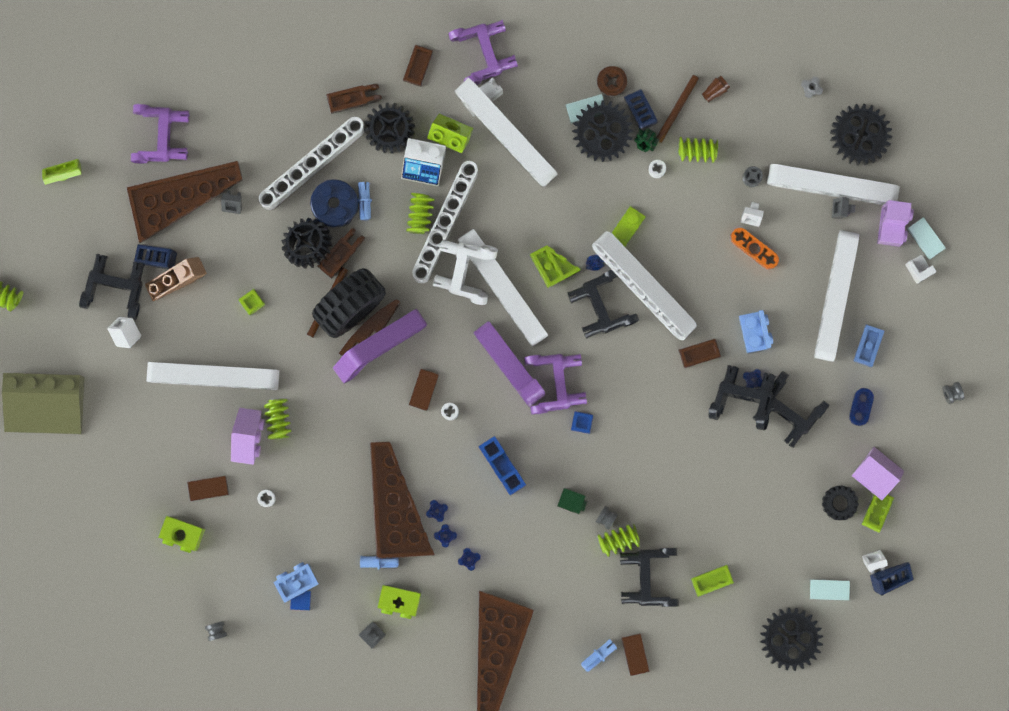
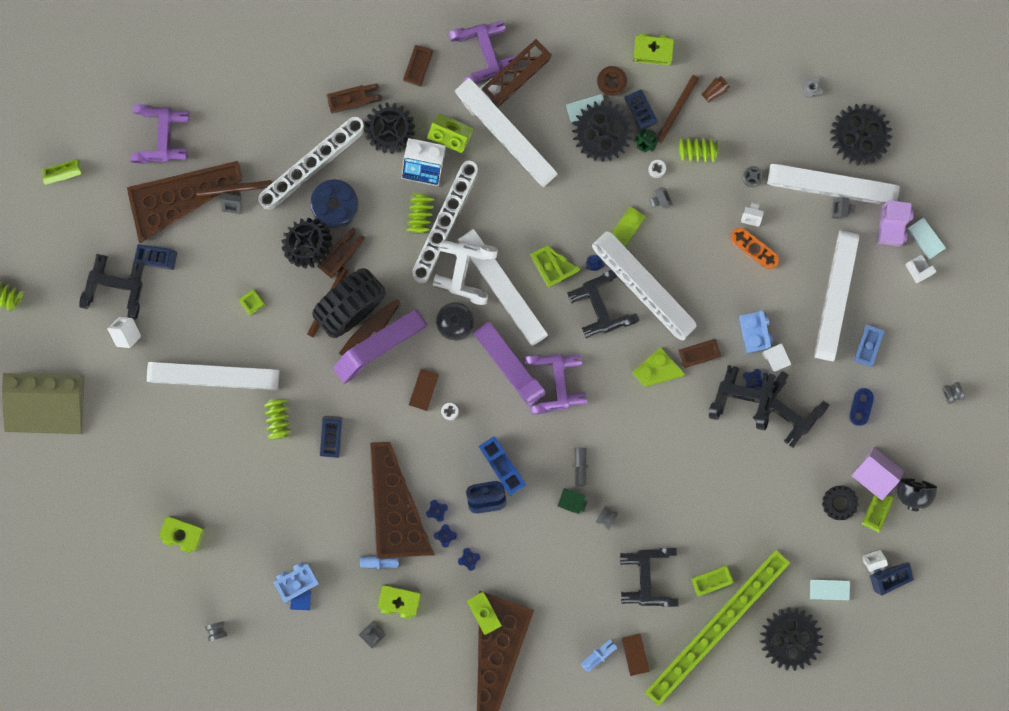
medium nougat slope [145,257,207,301] -> none
reddish brown tile [187,476,229,501] -> none
lavender brick [231,408,265,465] -> none
white bush [257,490,276,507] -> none
light blue axle [358,182,372,221] -> none
blue tile [571,411,593,434] -> none
lime piece [597,523,640,557] -> none
none -> reddish brown bar [195,180,272,197]
none -> dark blue slope [320,416,342,458]
none -> black cylinder [436,302,474,341]
none -> dark blue brick [466,481,507,514]
none -> lime plate [467,592,502,635]
none -> reddish brown fence [481,39,552,108]
none -> dark grey axle [573,448,588,486]
none -> lime wing [632,347,685,387]
none -> lime brick [633,33,674,66]
none -> lime plate [644,550,790,706]
none -> dark grey tile [649,187,673,208]
none -> white panel [762,343,791,372]
none -> black cylinder [897,478,937,512]

